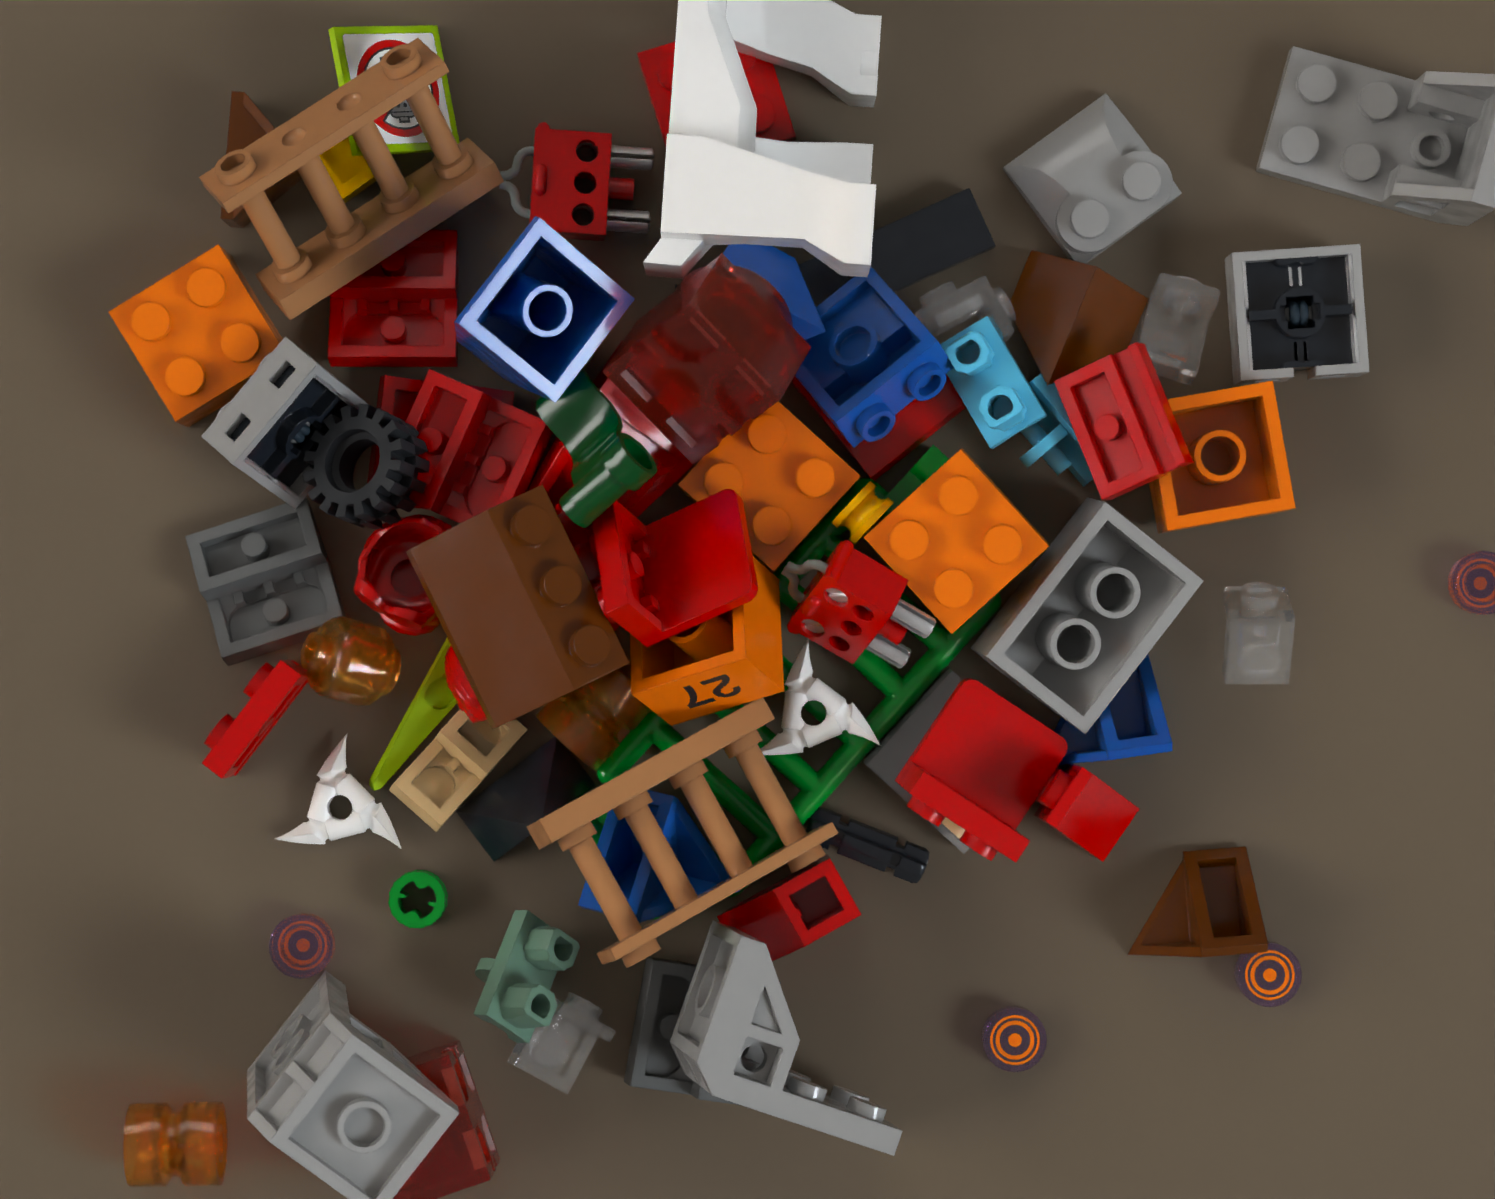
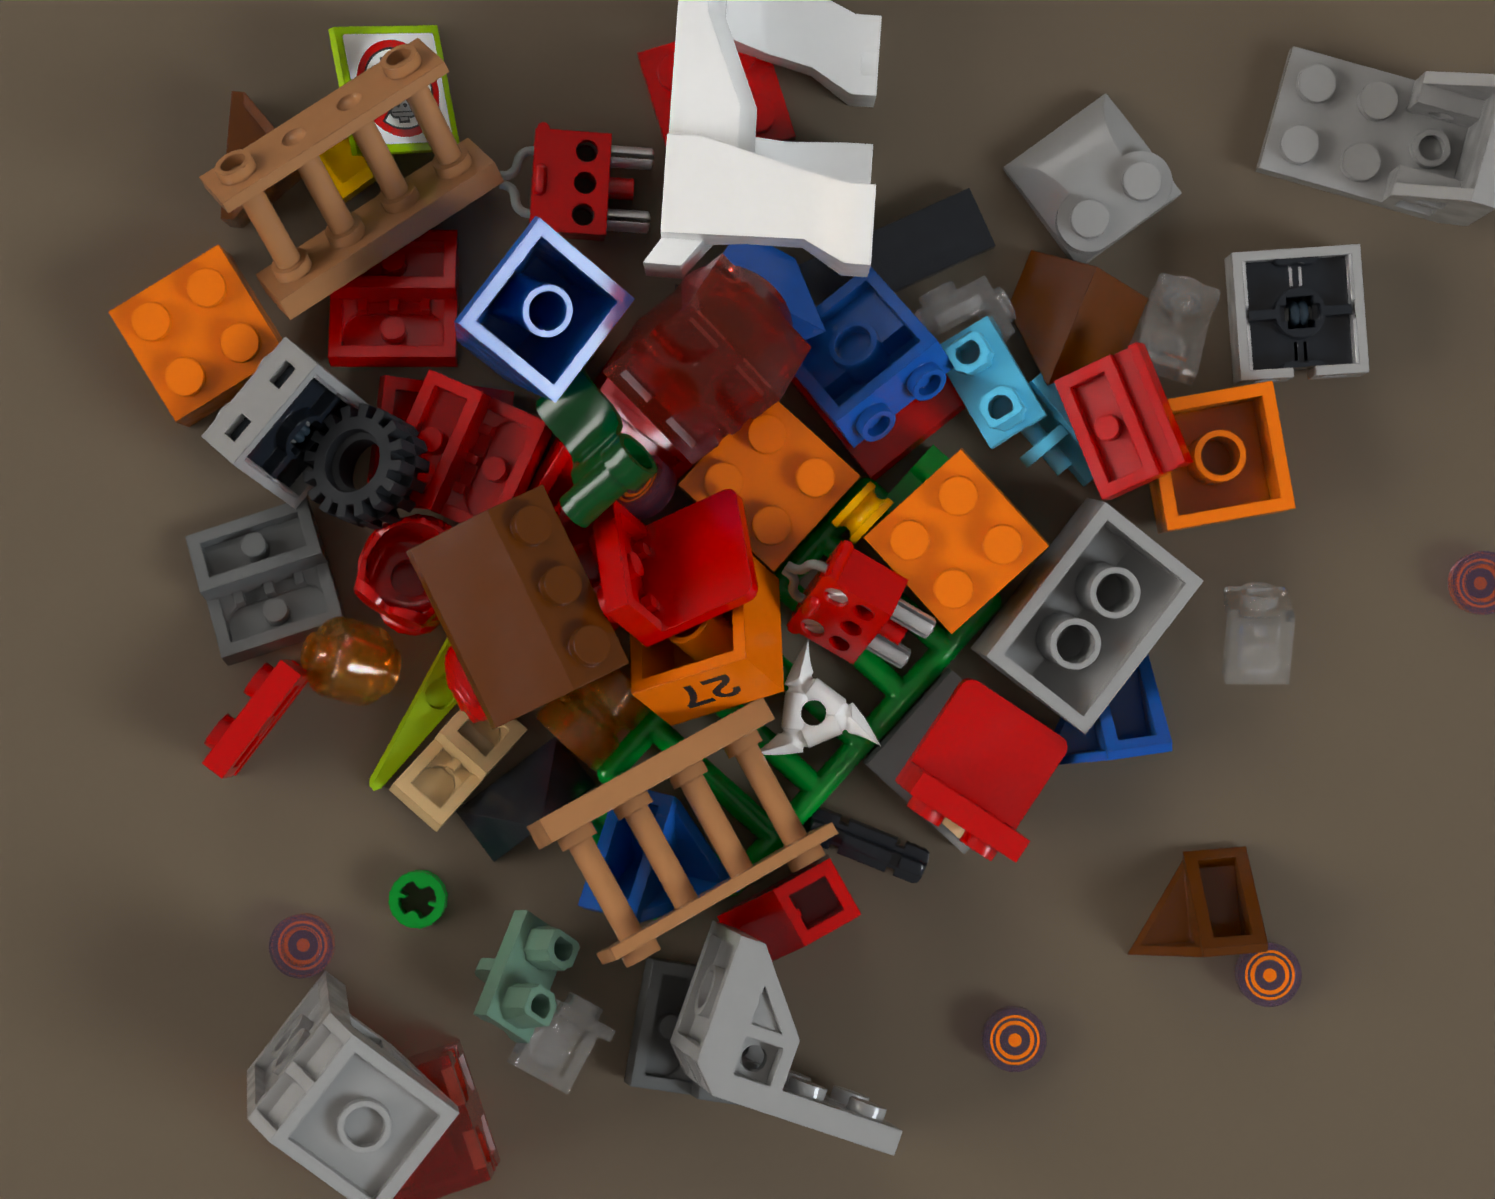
clear orange wheel [123,1101,228,1187] -> none
white piece [275,734,402,849] -> none
red slope [1034,764,1139,862] -> none
none -> tile [617,455,677,520]

